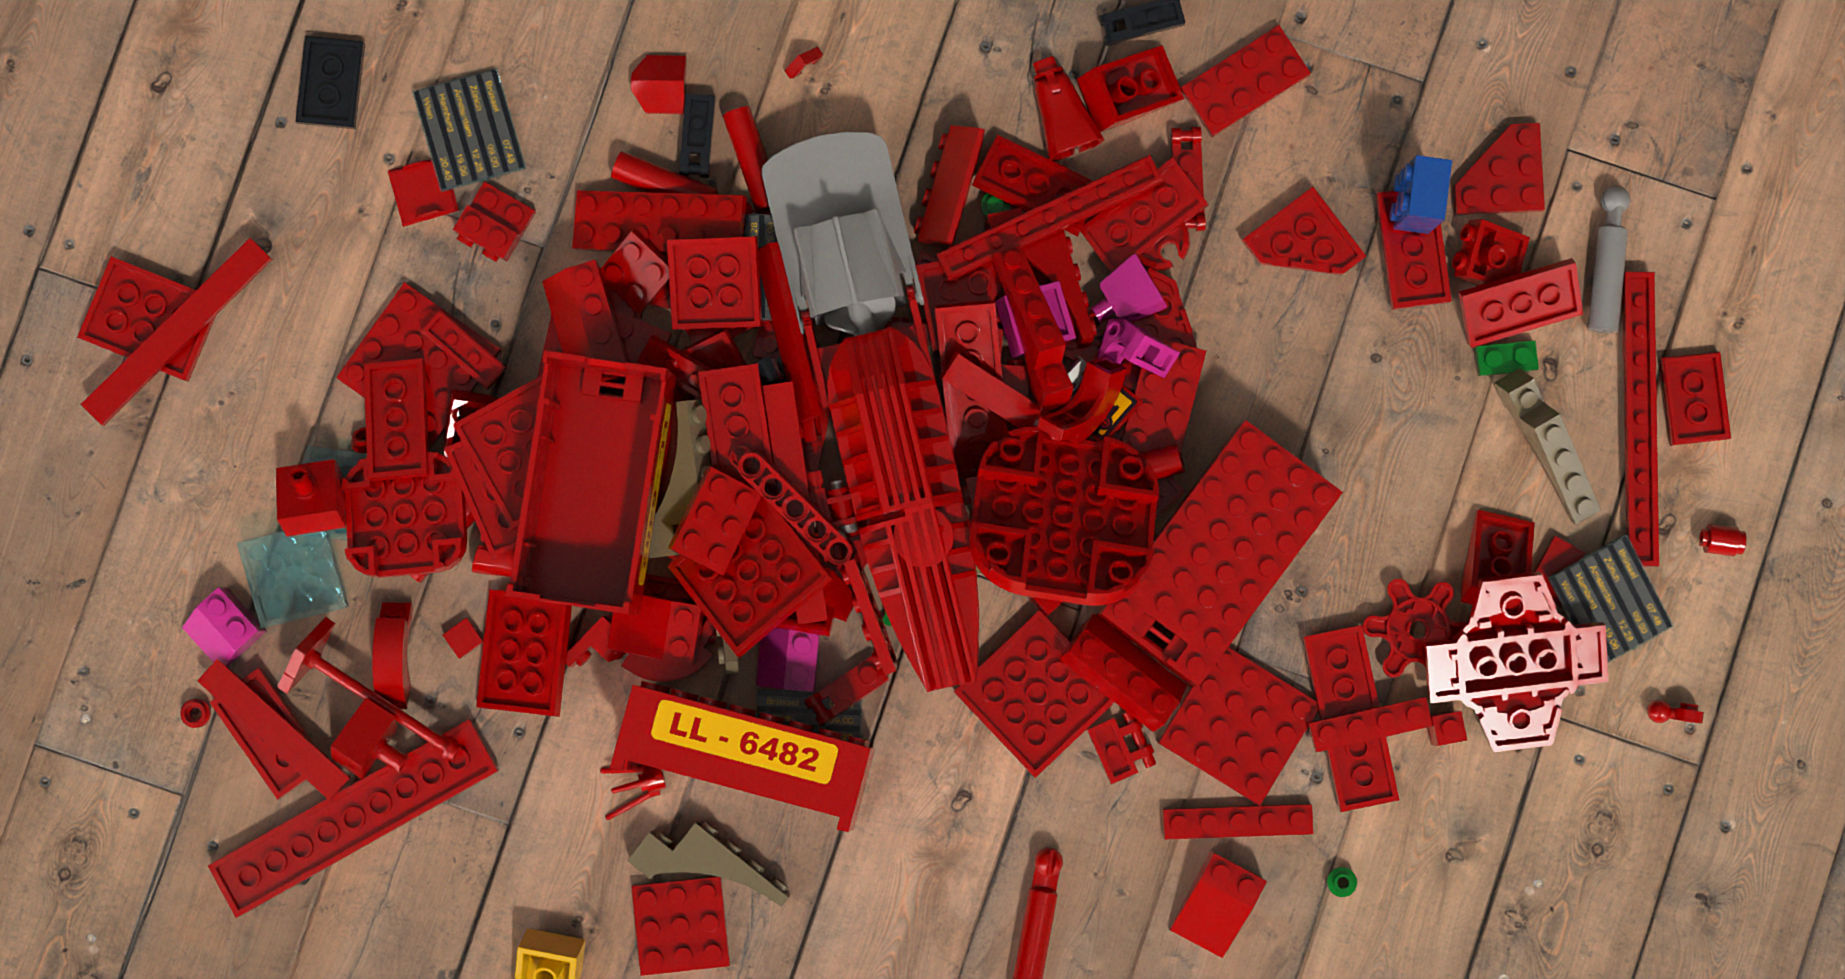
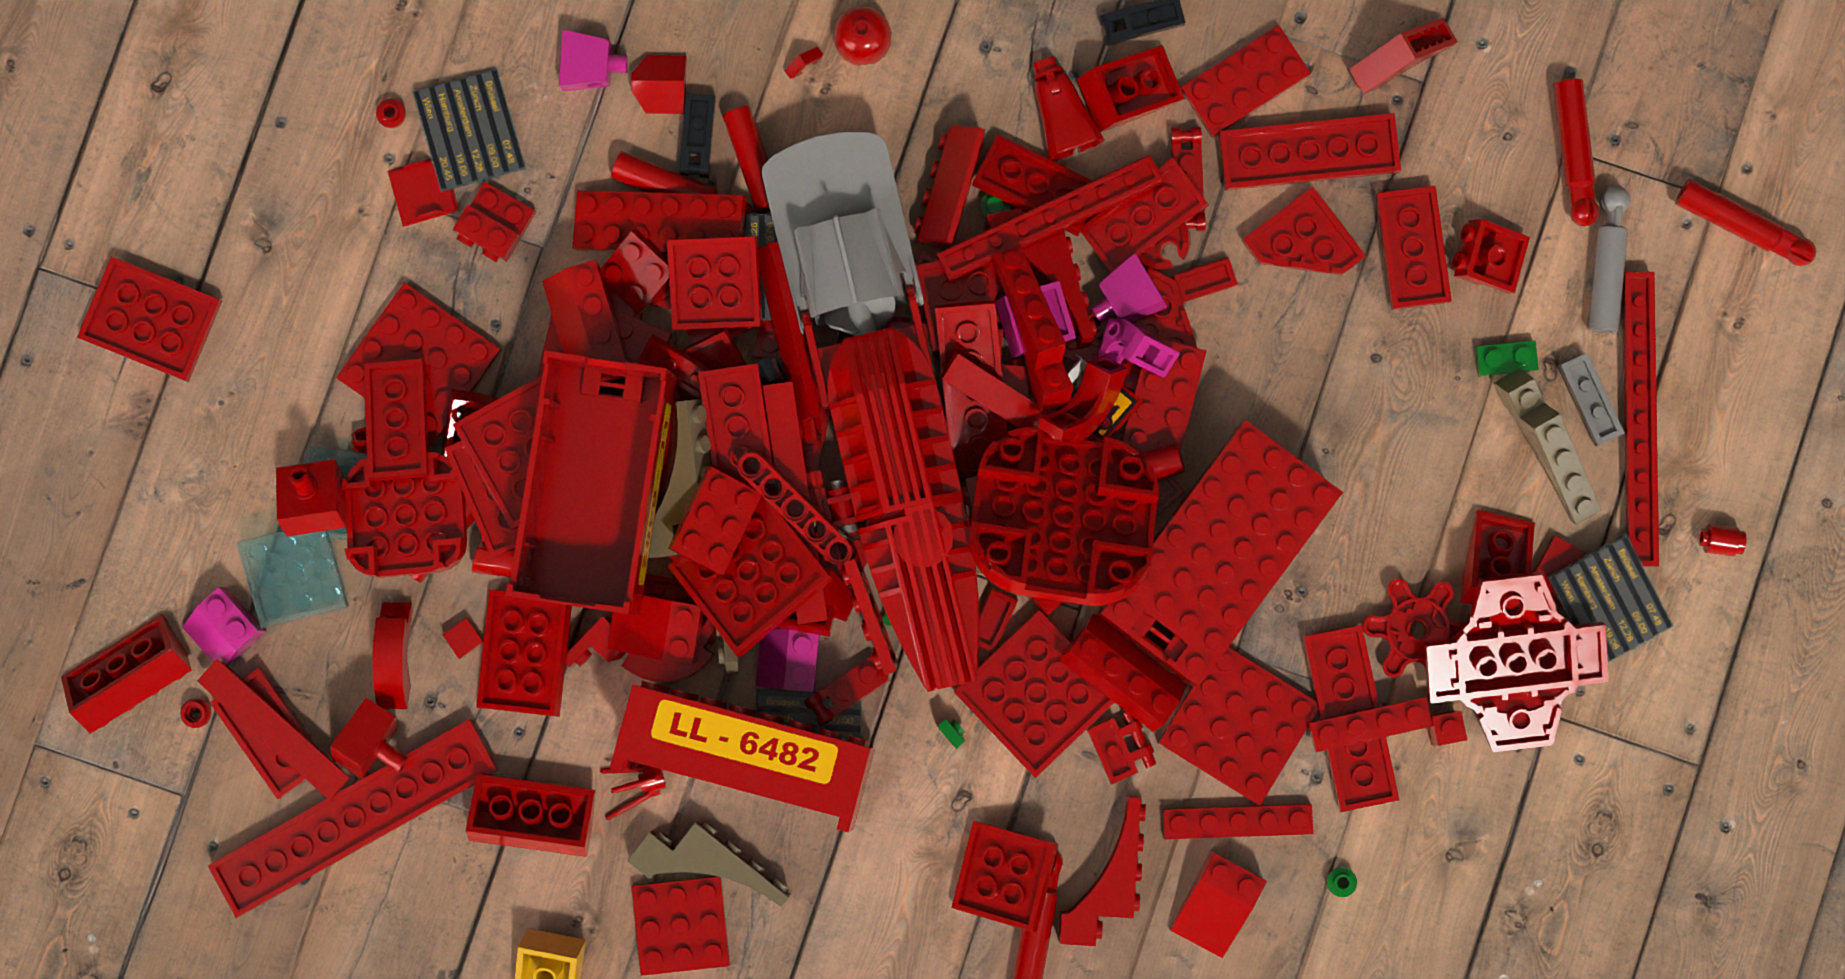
red tile [80,238,273,426] -> none
red tile [277,617,462,761] -> none
black tile [295,36,365,130] -> none
red tile [420,309,507,390] -> none
blue brick [1390,155,1452,234] -> none
red plate [1453,123,1545,215] -> none
red plate [1459,258,1583,348] -> none
red plate [1647,700,1704,724] -> none
red tile [1659,351,1731,446] -> none
none -> red slope [61,614,192,734]
none -> red plate [376,99,406,128]
none -> red slope [465,774,596,857]
none -> dark pink torso [559,30,628,91]
none -> red cylinder [834,6,892,66]
none -> green plate [937,718,966,749]
none -> red plate [951,821,1058,932]
none -> red tile [979,588,1018,653]
none -> red arch [1059,796,1146,946]
none -> red tile [1172,257,1238,303]
none -> red plate [1218,113,1401,191]
none -> red arch [1349,17,1458,94]
none -> red piece [1553,79,1599,226]
none -> light grey plate [1558,353,1625,446]
none -> red piece [1675,179,1816,266]

